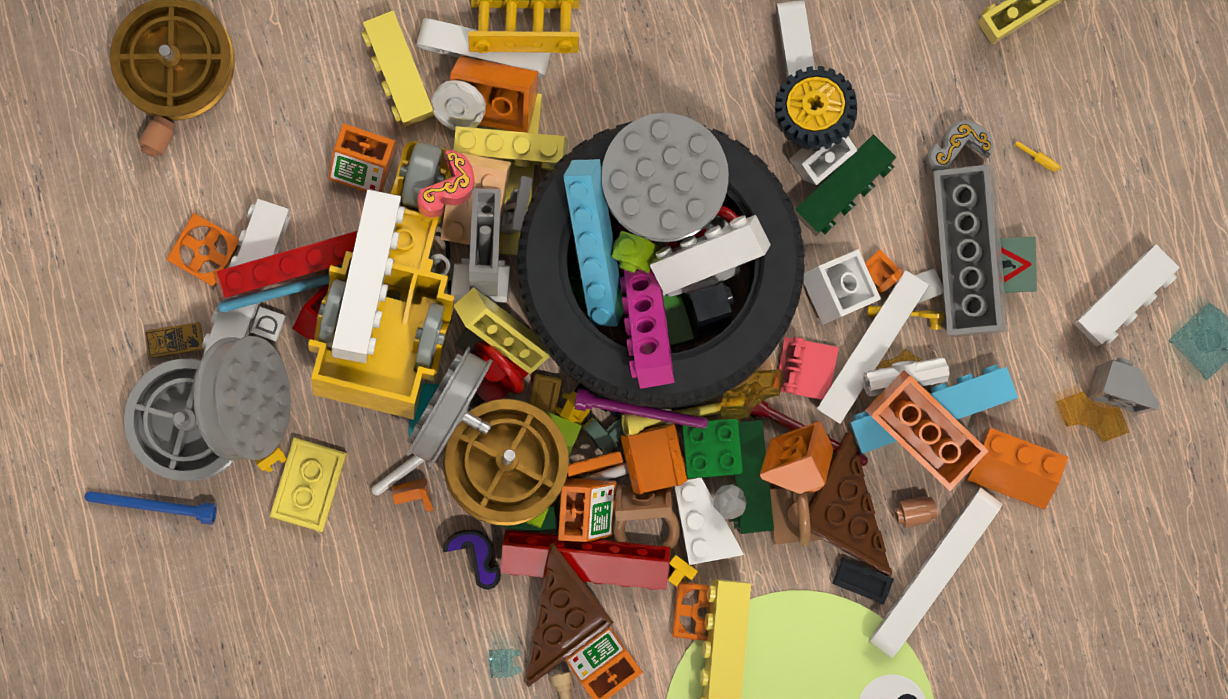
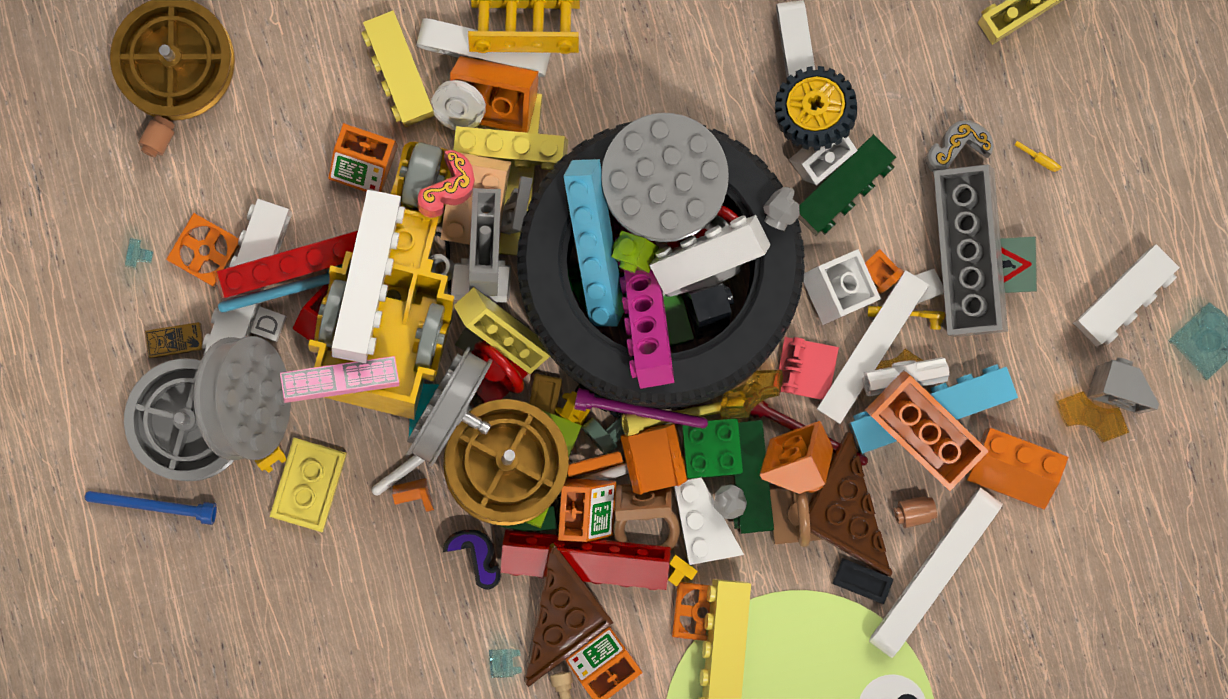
none -> clear light blue tile [125,238,153,269]
none -> bright pink tile [280,356,399,403]
none -> light grey rock [763,187,799,231]

